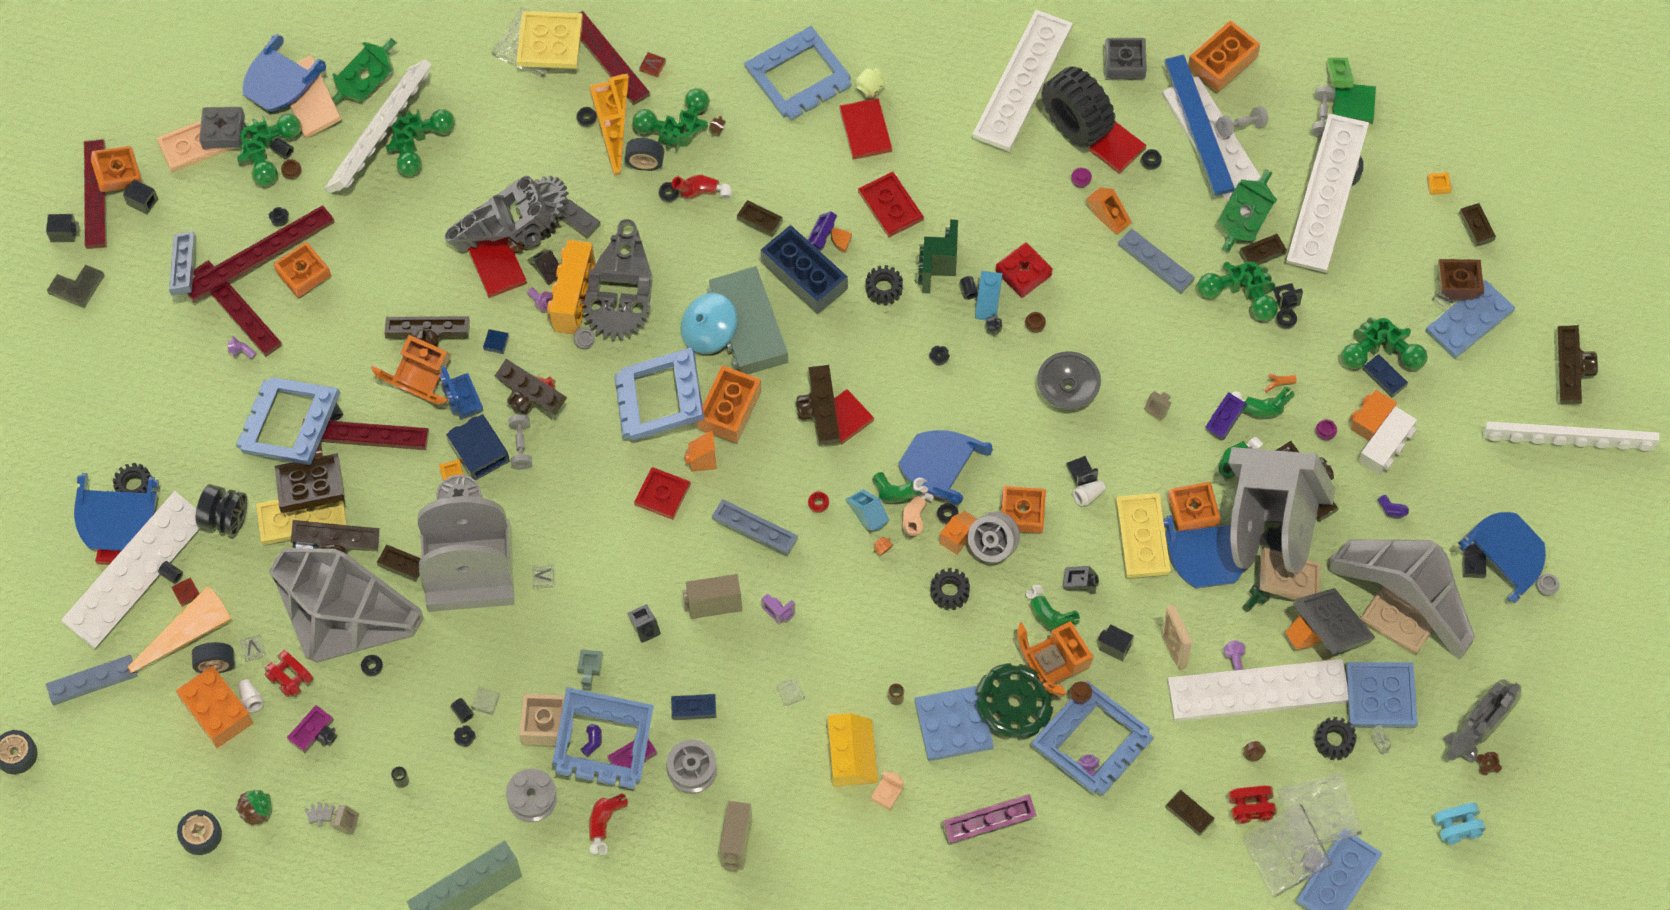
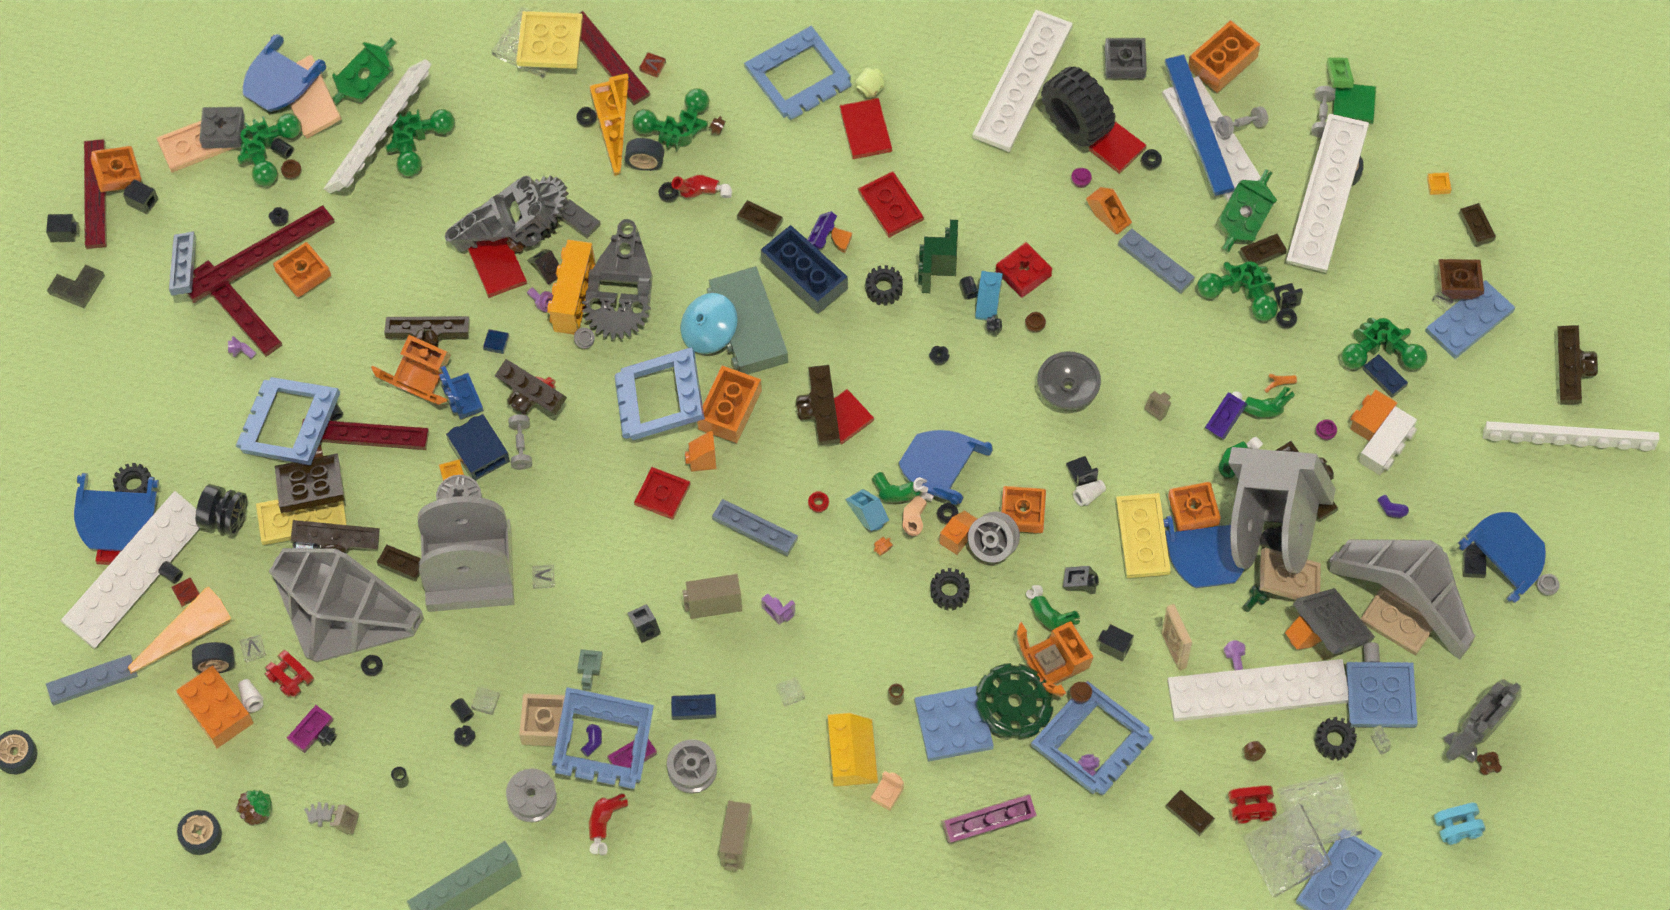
none -> light grey hinge [1363,643,1380,662]

